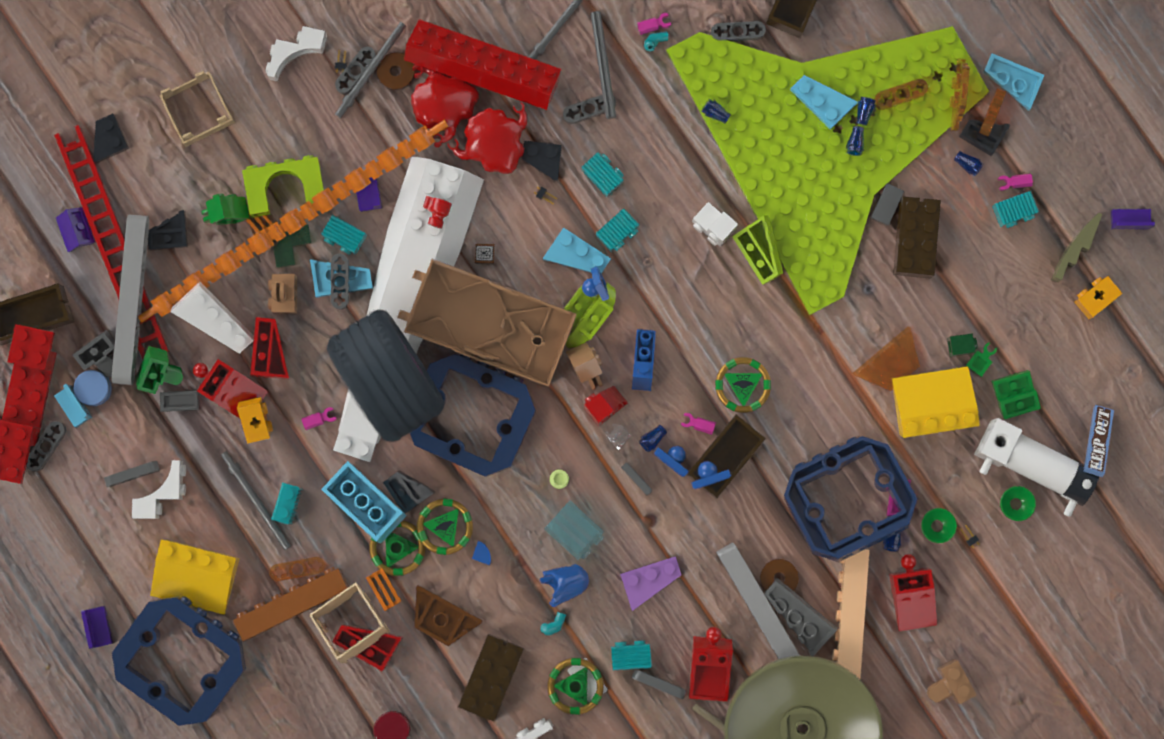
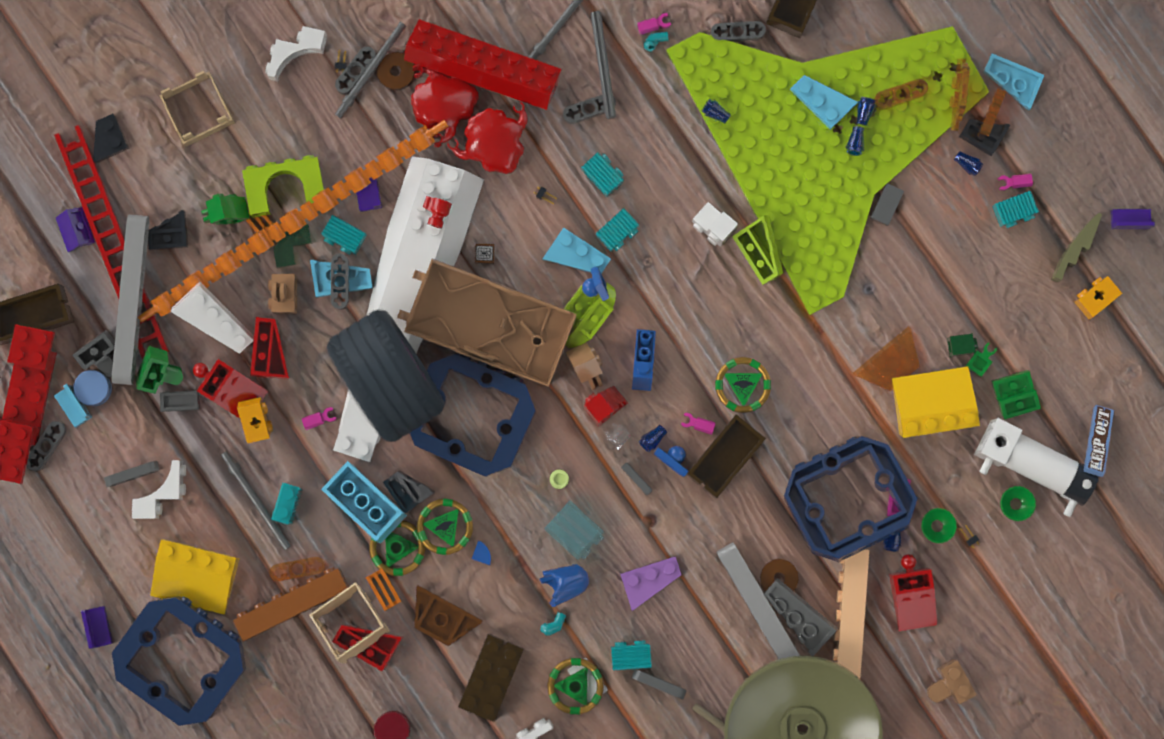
black wing [522,140,562,182] -> none
red slope [689,627,733,702] -> none
blue tile [691,461,731,490] -> none
dark brown piece [893,196,941,279] -> none

